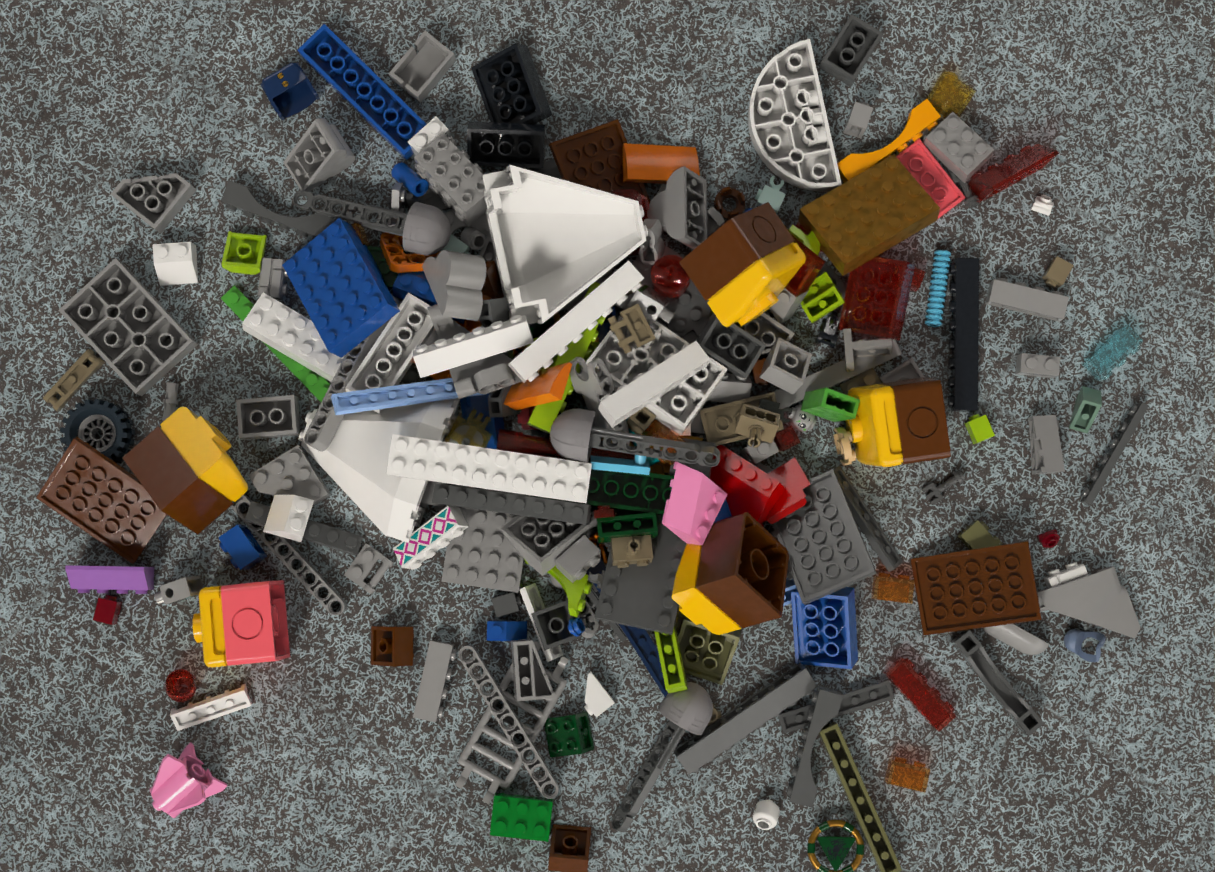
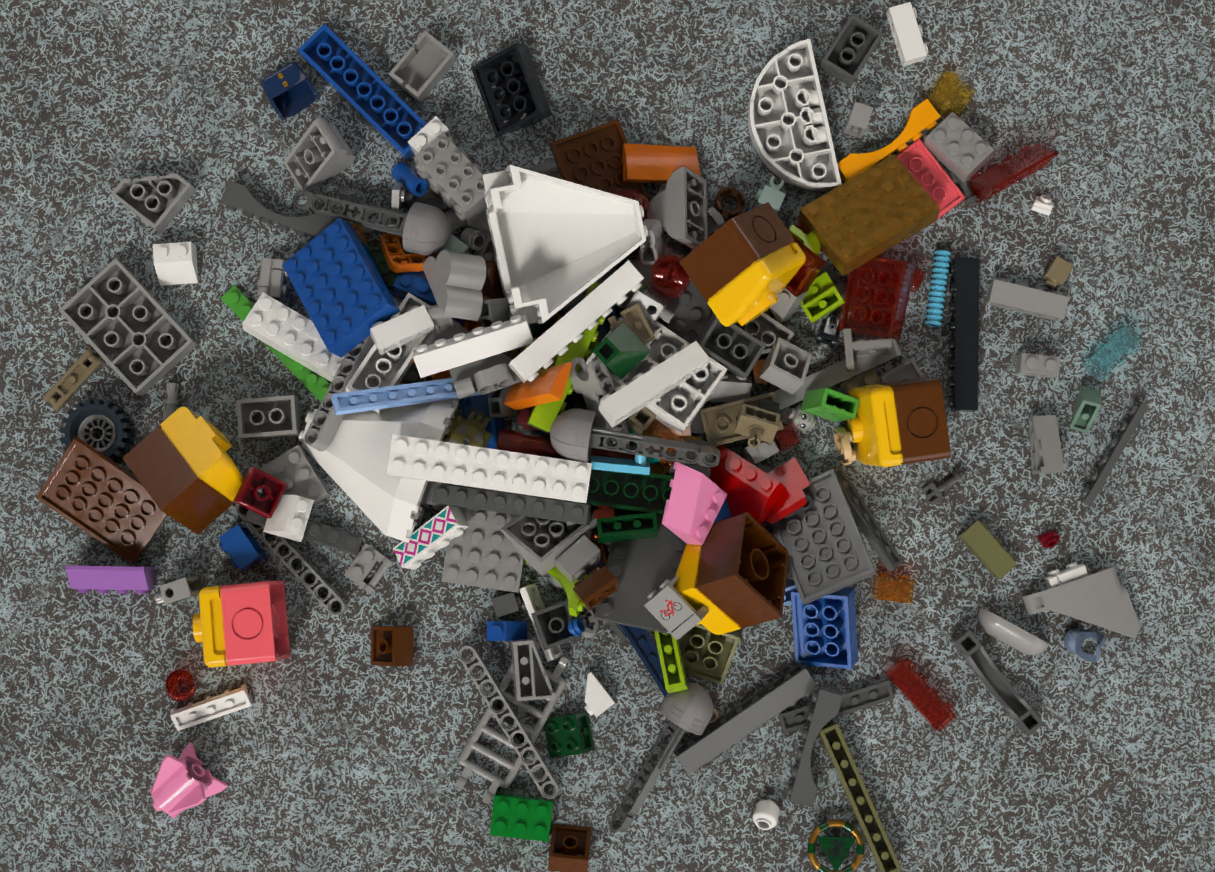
dark red brick [93,594,122,625] -> none
lime slope [221,231,267,275] -> none
light grey brick [413,640,457,722] -> none
black brick [467,121,545,168] -> none
dark tan brick [610,535,653,568] -> none
clear orange brick [884,756,930,793] -> none
reddish brown plate [911,541,1042,635] -> none
lime brick [964,413,995,444] -> none
none -> dark red brick [234,467,287,518]
none -> white brick [370,305,434,355]
none -> reddish brown slope [573,566,620,611]
none -> dark green slope [593,322,651,379]
none -> light grey panel [644,576,709,640]
none -> white brick [886,2,928,66]

